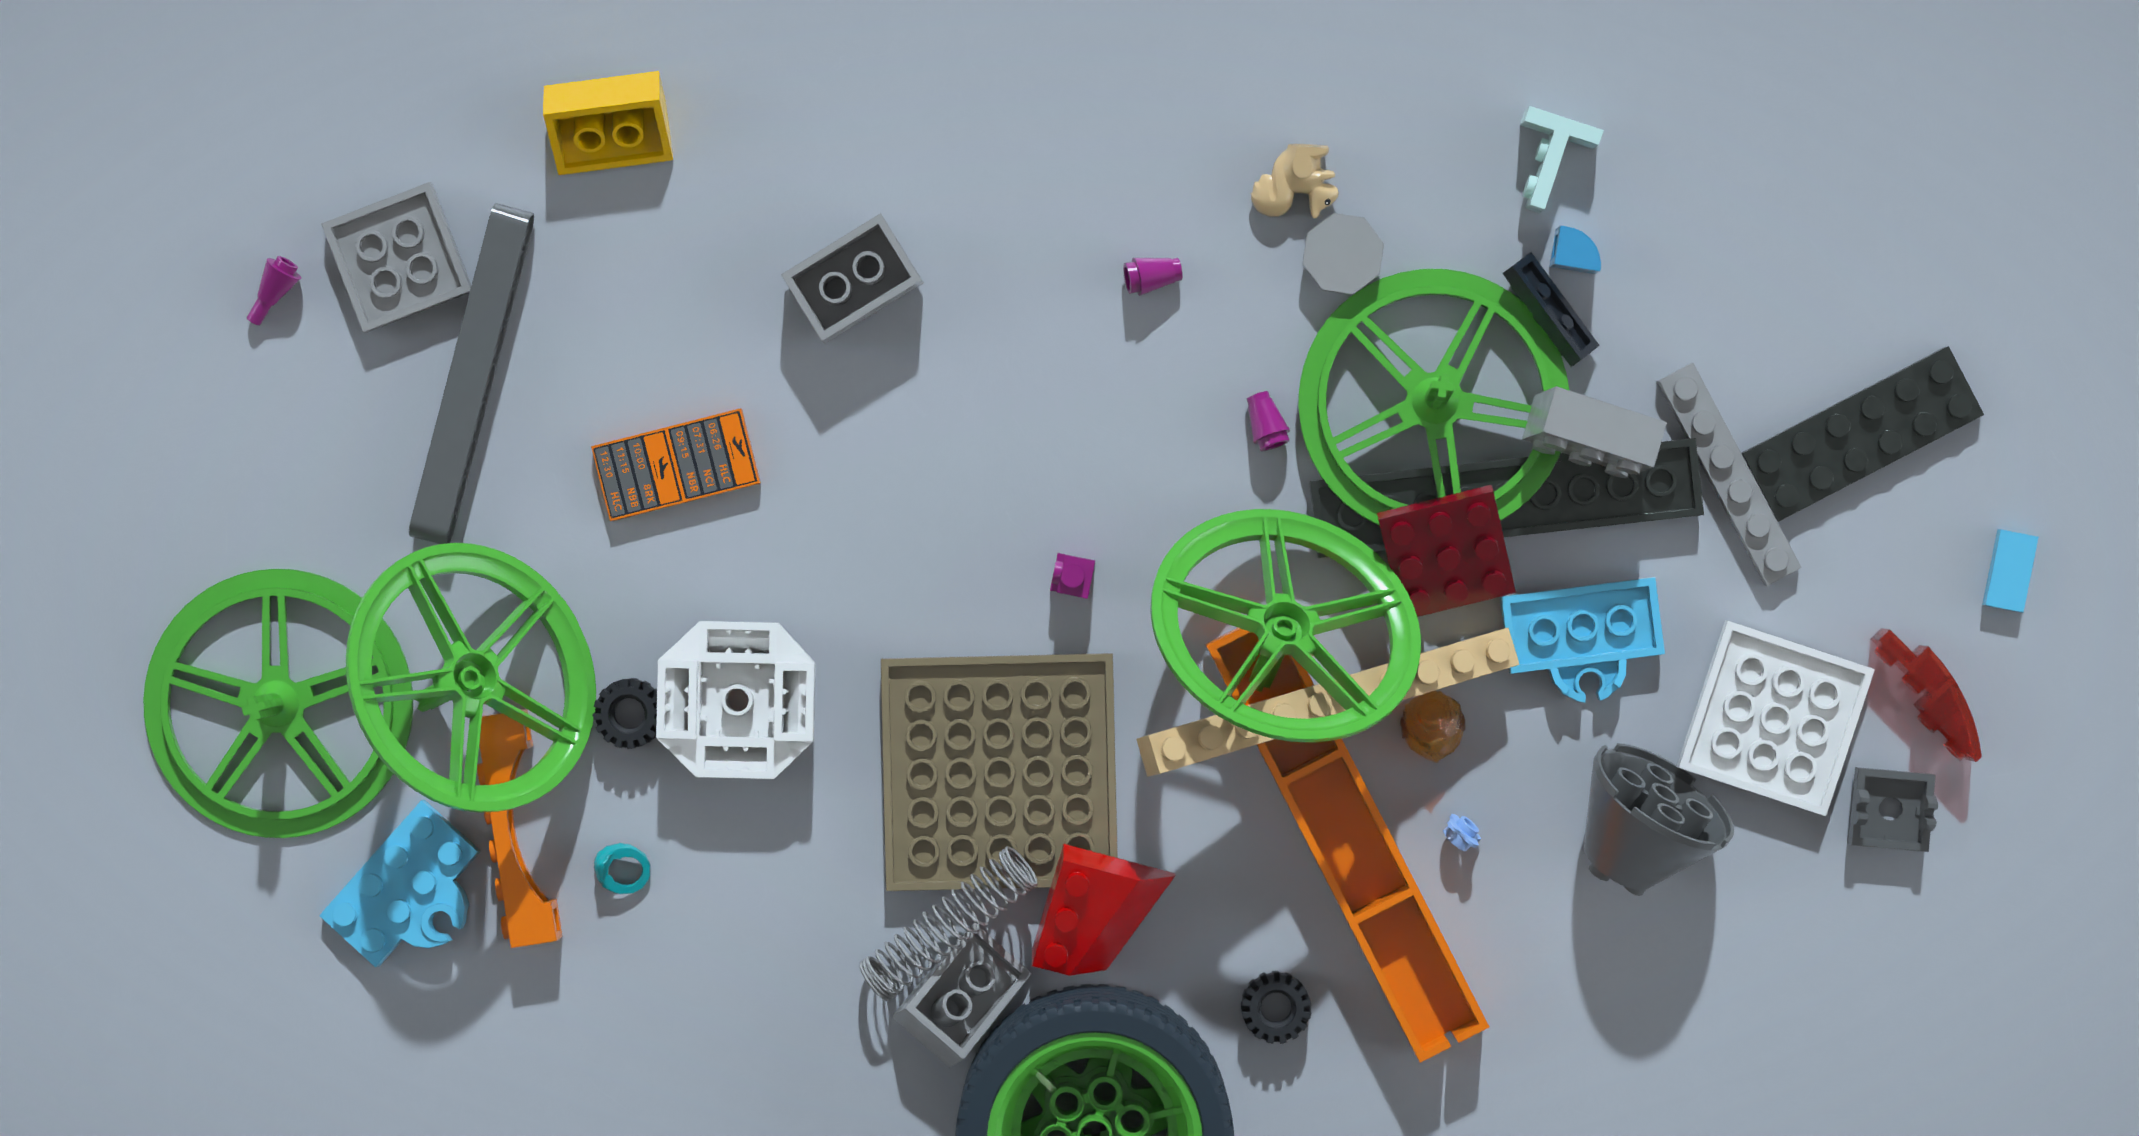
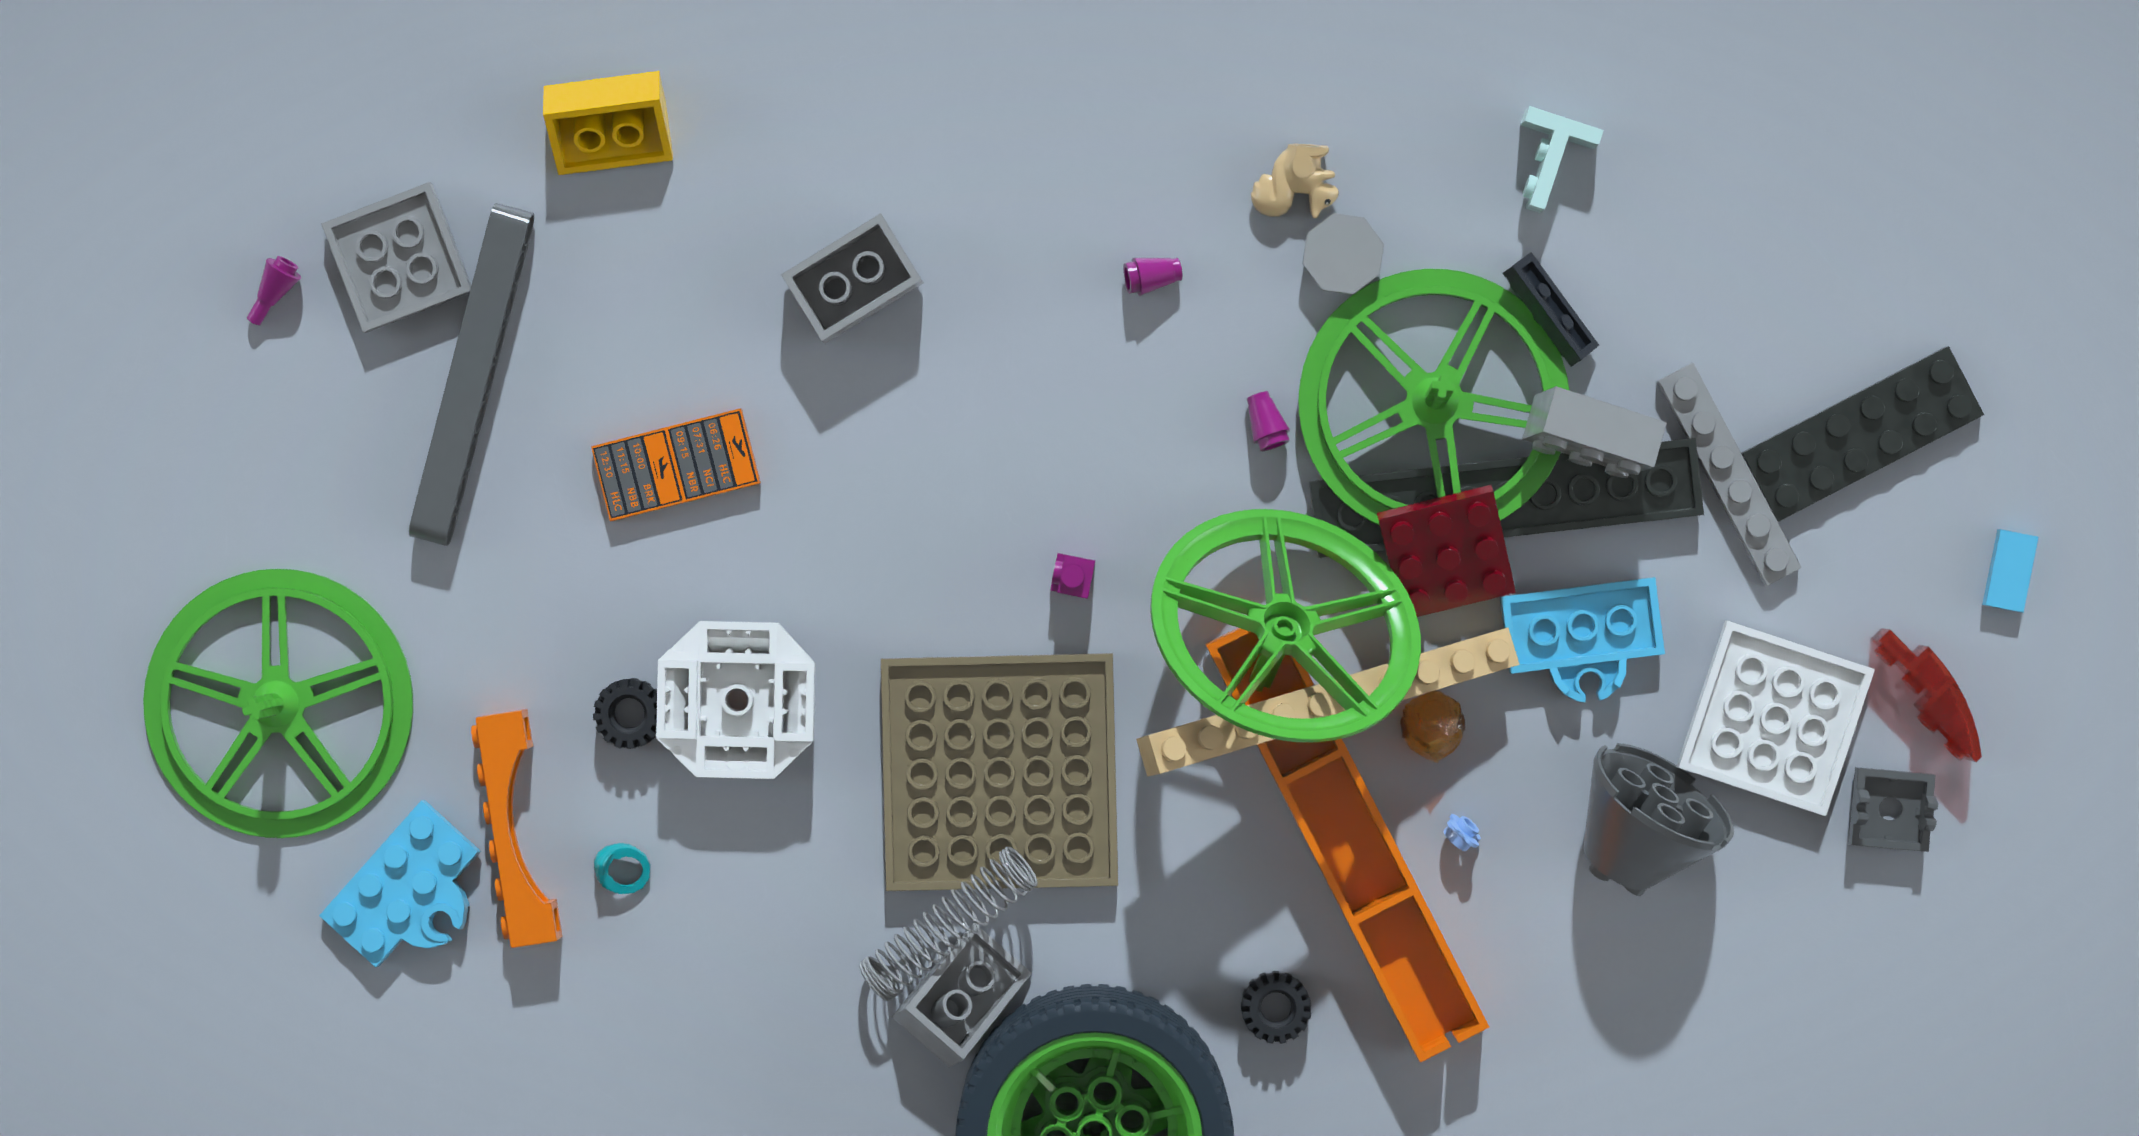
bright green wheel [346,543,596,813] -> none
red wedge [1032,844,1176,976] -> none
dark azure brick [1549,226,1601,274] -> none

